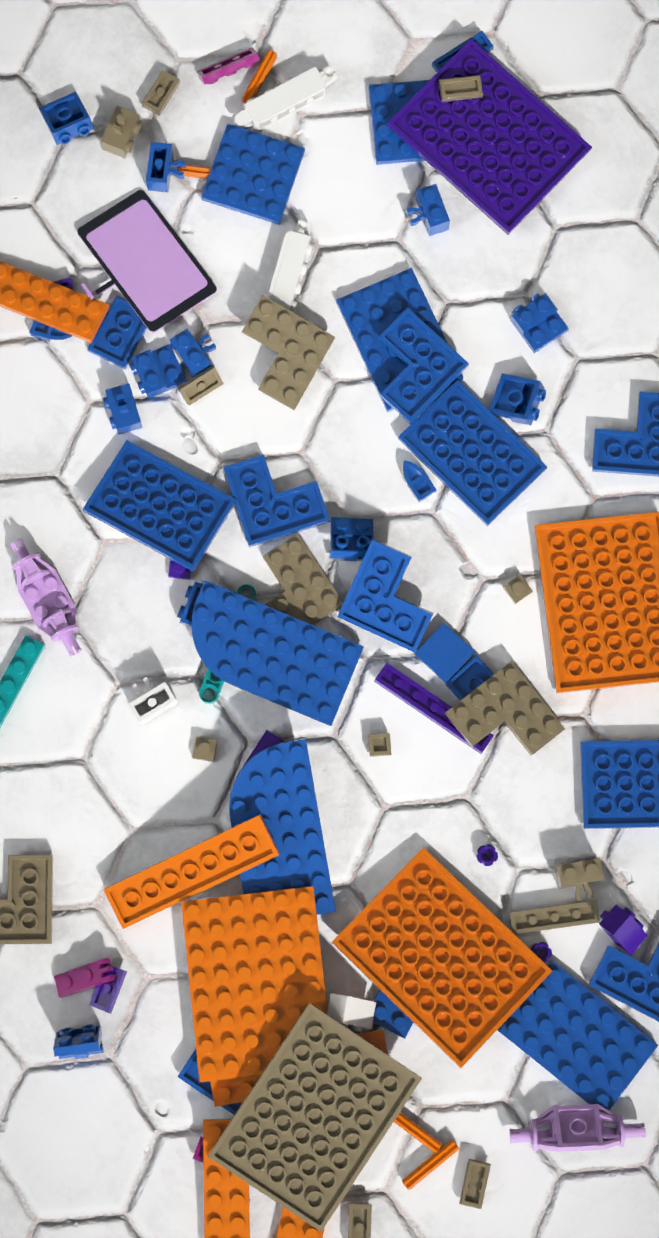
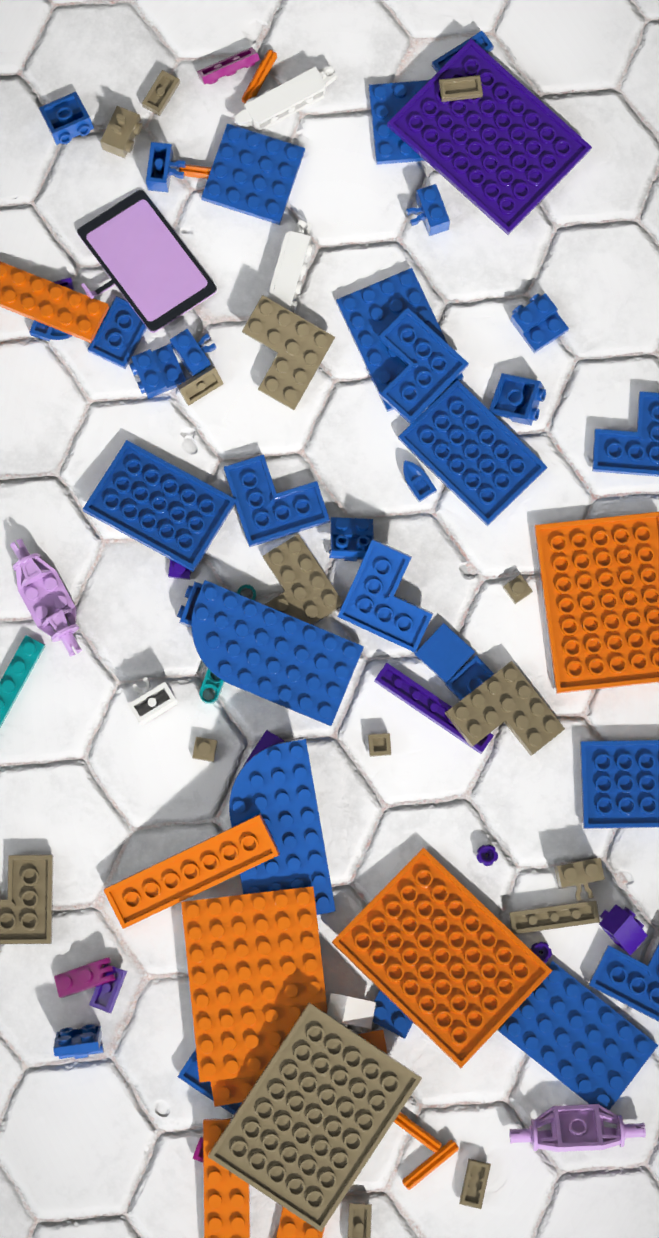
blue brick [103,383,143,435] -> none

